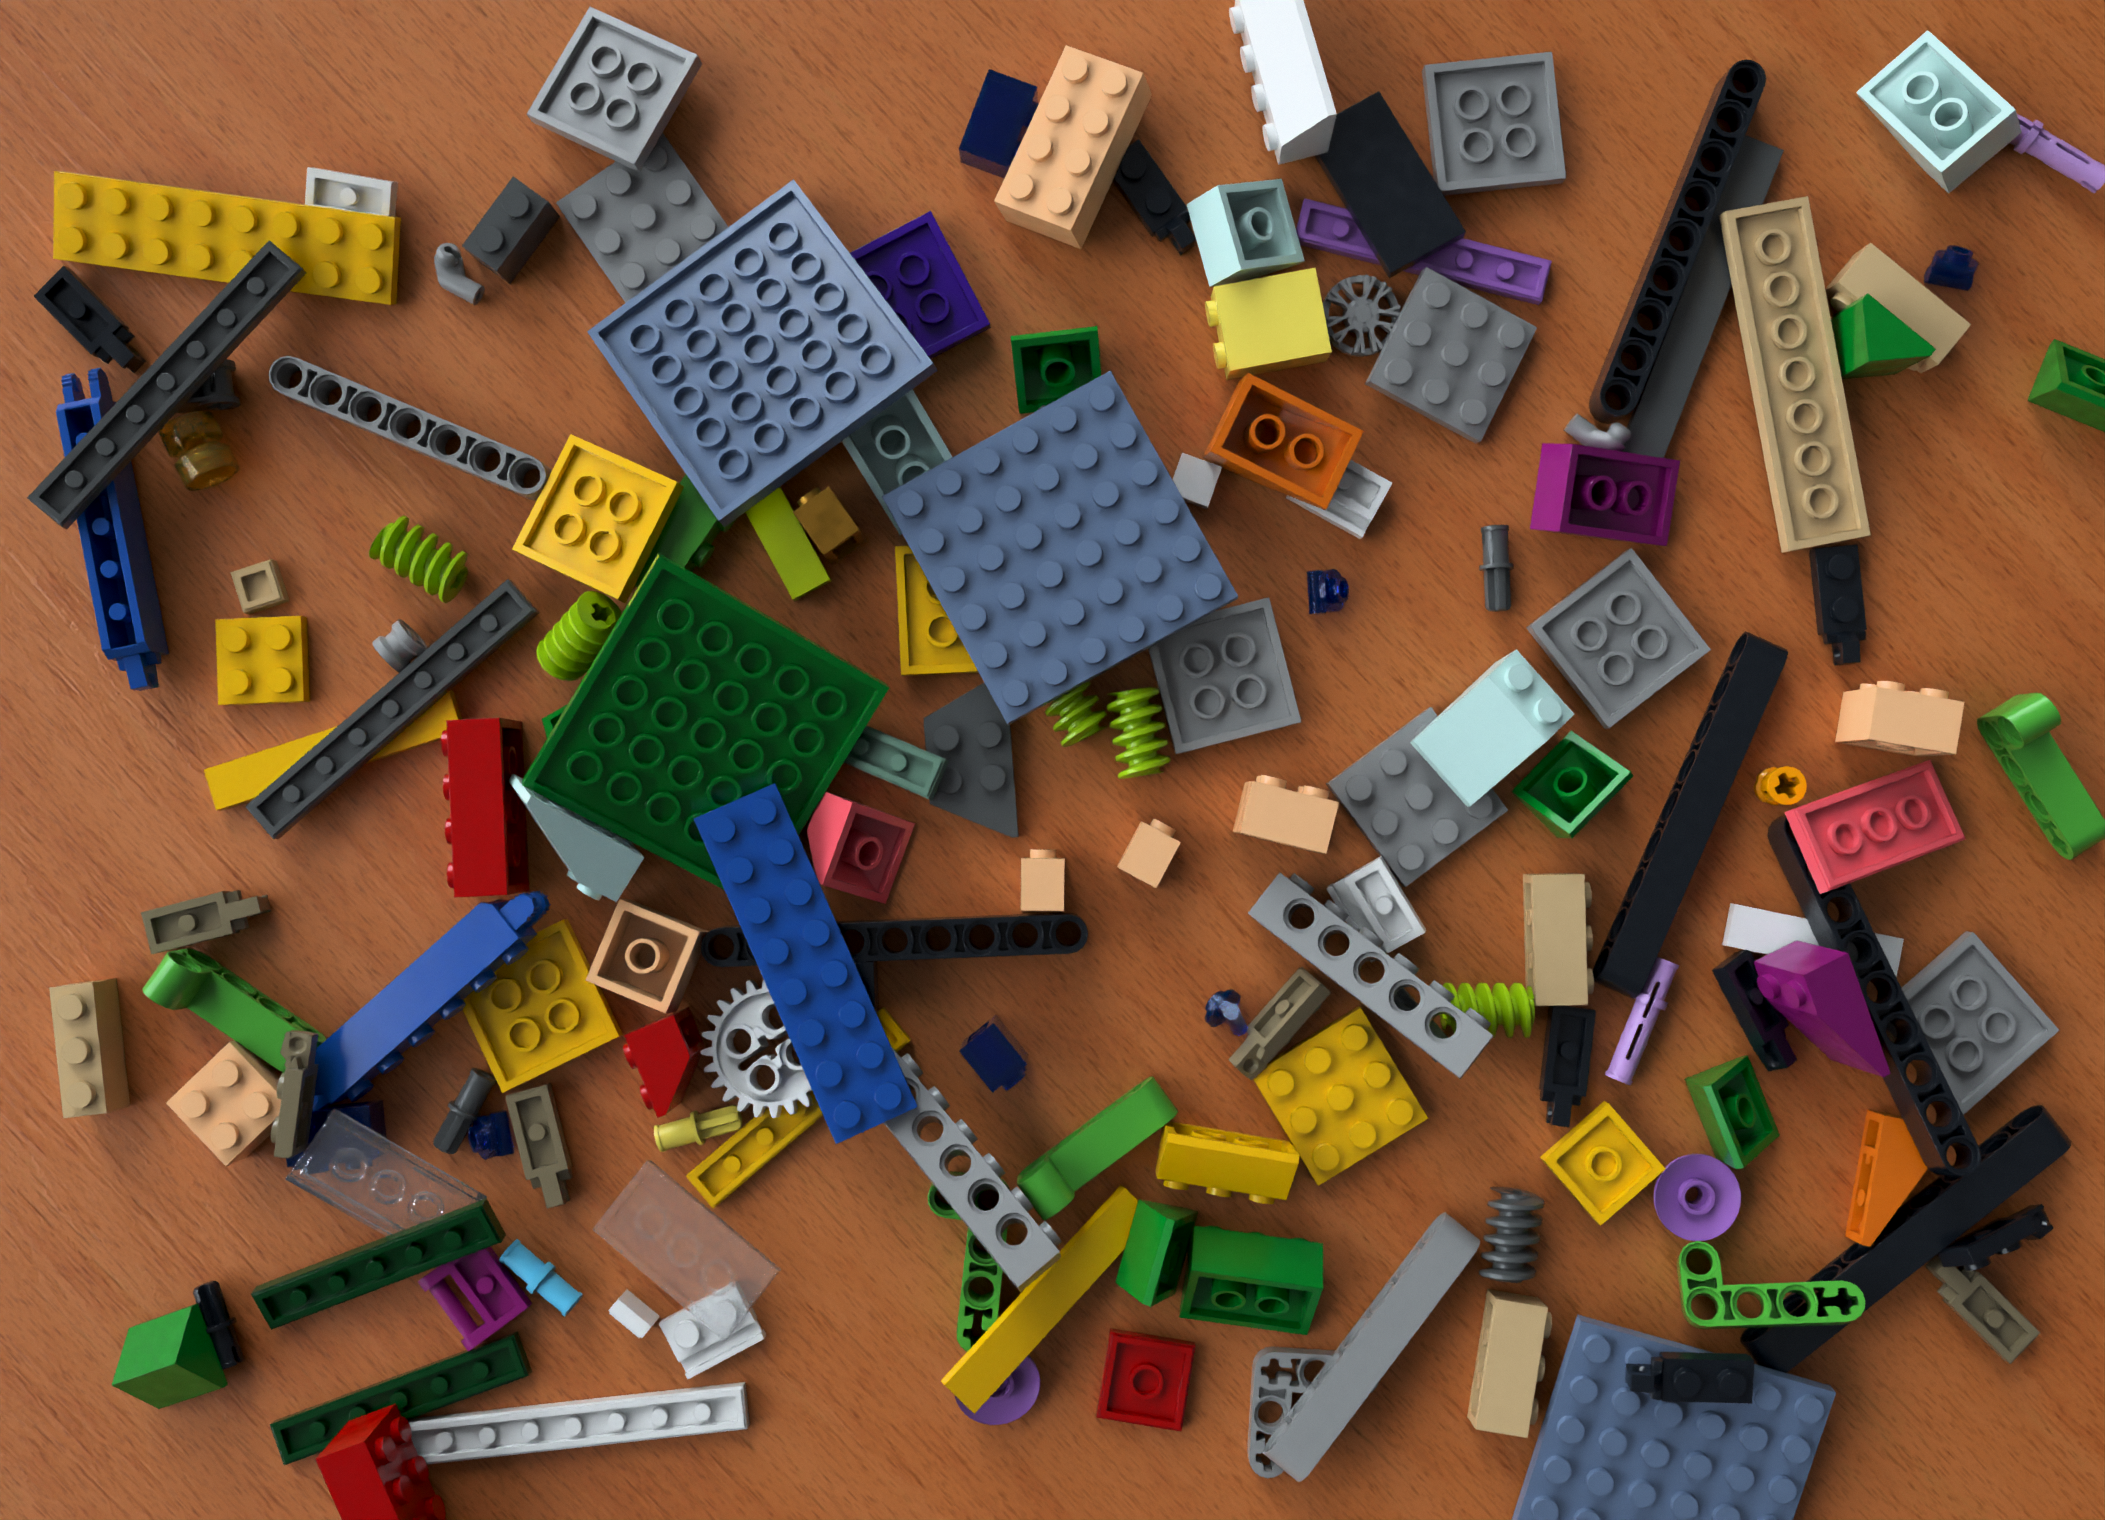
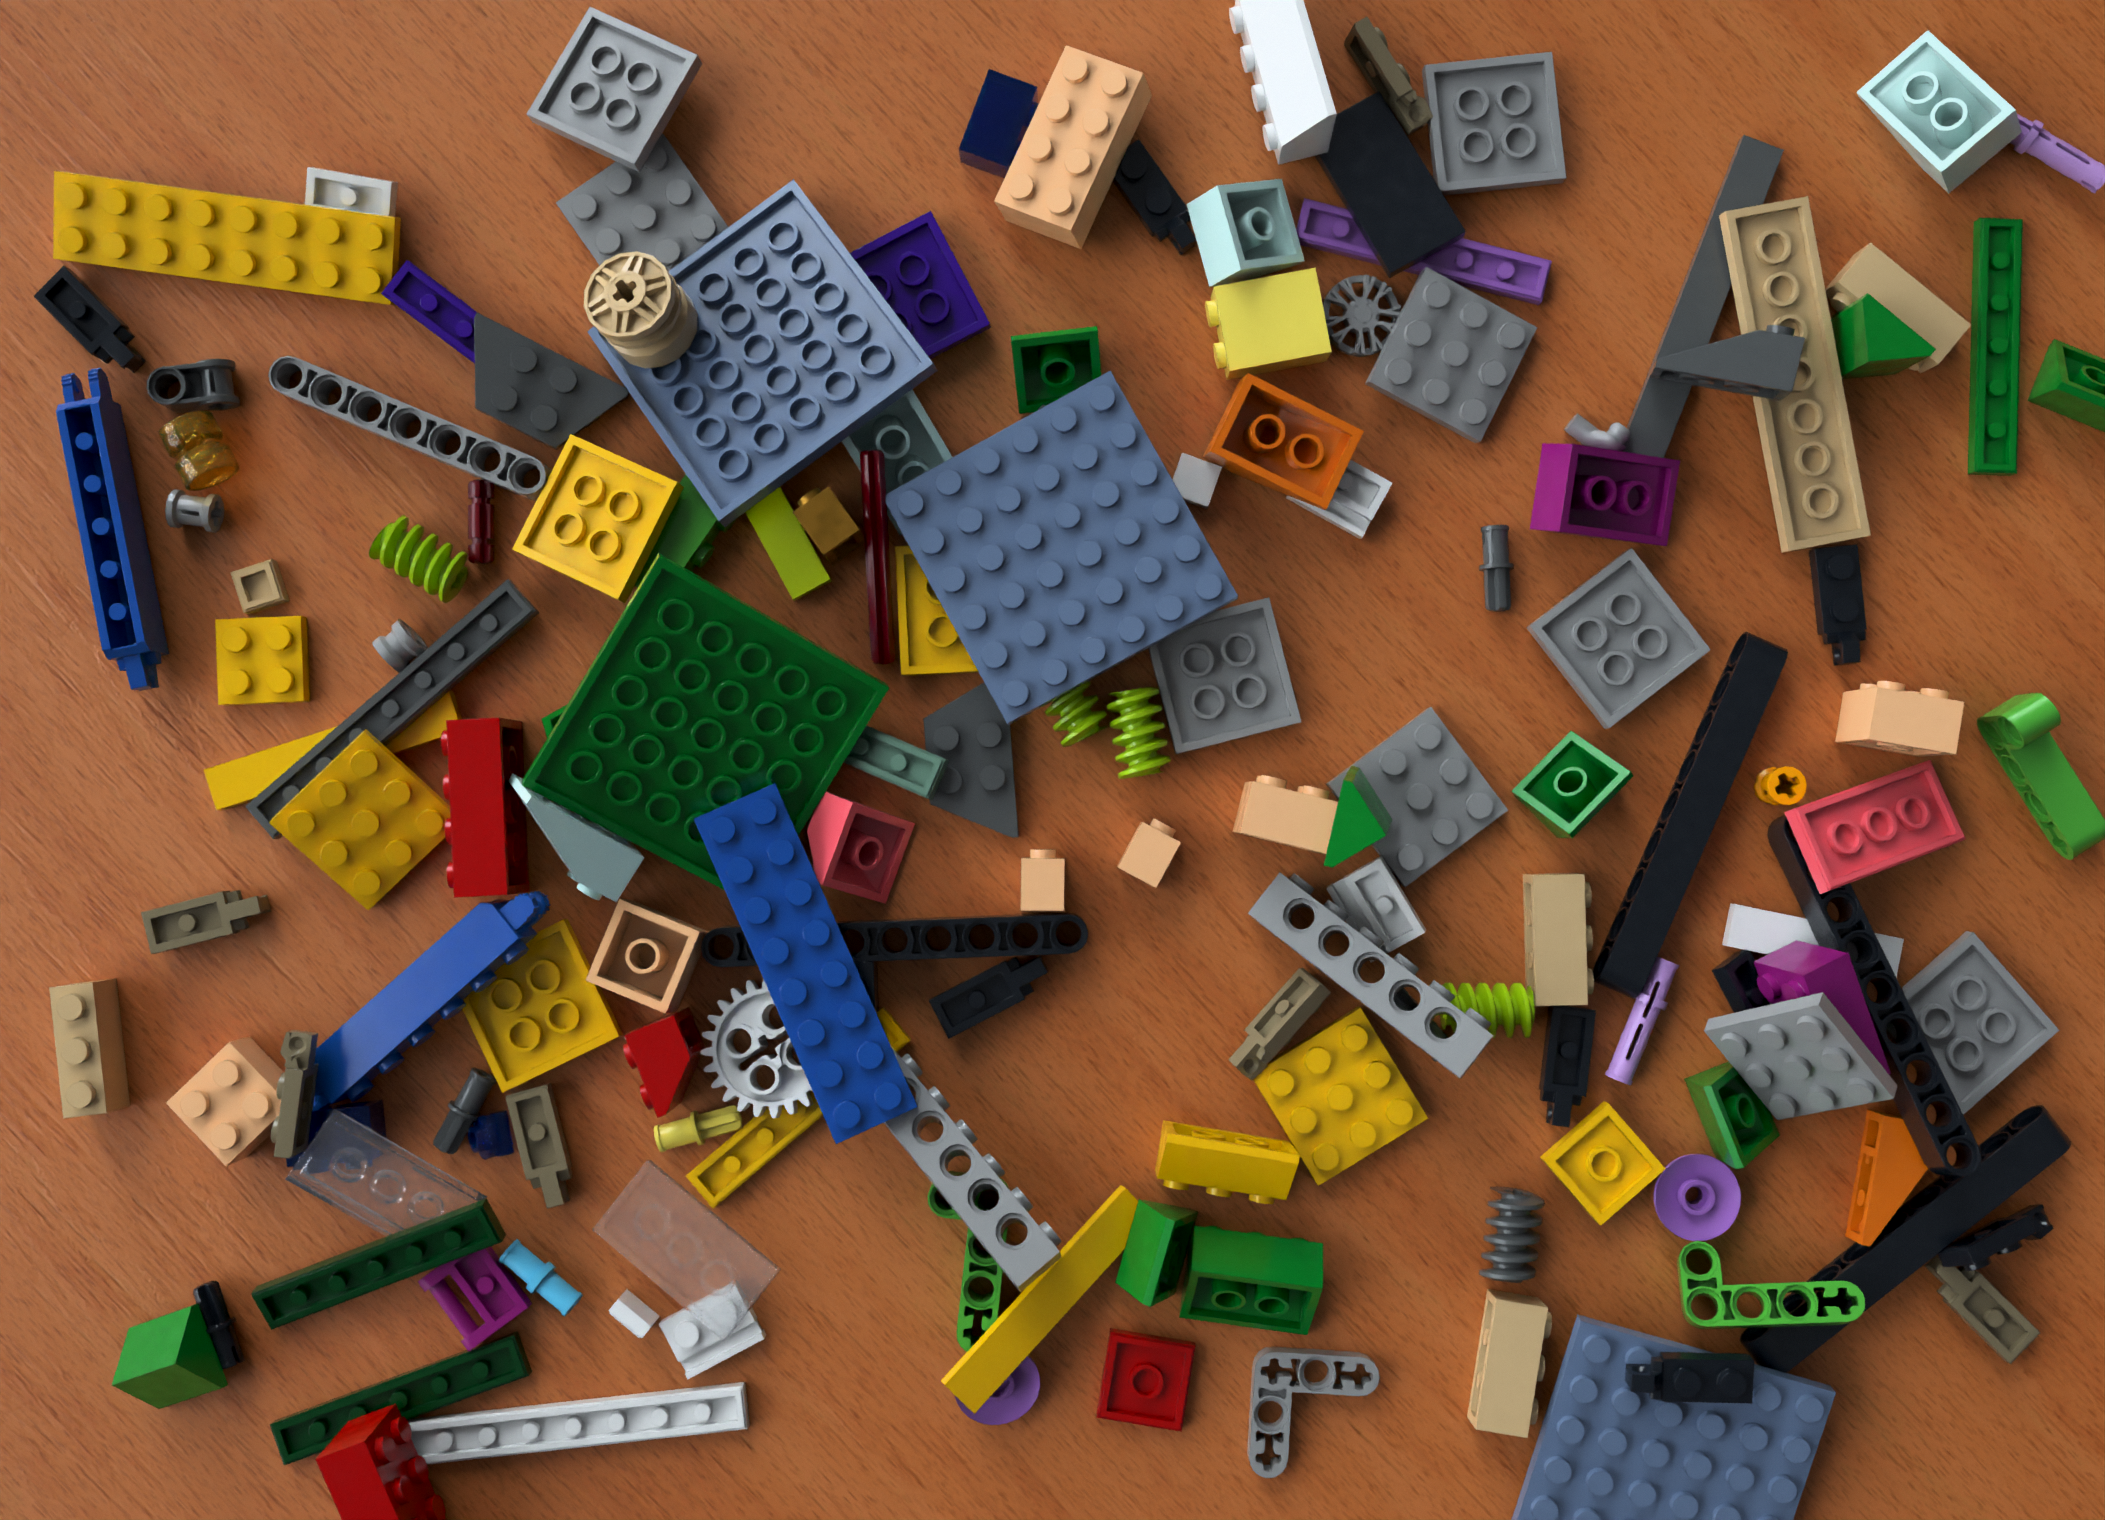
dark grey tile [27,240,306,529] -> none
bright green beam [142,948,326,1073] -> none
light grey arm [434,243,485,305] -> none
dark grey brick [462,176,560,284] -> none
lime piece [536,591,622,681] -> none
clear blue brick [959,1015,1028,1093] -> none
bright green beam [1017,1076,1178,1220] -> none
clear blue plate [1205,989,1248,1036] -> none
light grey beam [1263,1212,1480,1482] -> none
clear blue plate [1307,569,1349,615] -> none
light aqua slope [1410,649,1574,807] -> none
black beam [1589,59,1766,424] -> none
clear blue plate [1924,245,1979,291] -> none
none -> light grey bush [165,489,224,533]
none -> yellow plate [269,729,450,911]
none -> dark purple tile [381,260,478,364]
none -> dark red axle [468,479,494,564]
none -> dark grey wing [474,313,630,450]
none -> tan wheel [584,251,698,369]
none -> dark red axle [860,449,895,664]
none -> black hinge [929,955,1049,1039]
none -> green slope [1324,766,1392,868]
none -> dark tan hinge [1344,16,1433,135]
none -> dark grey slope [1649,325,1805,401]
none -> light grey plate [1704,992,1897,1120]
none -> green tile [1968,218,2023,476]

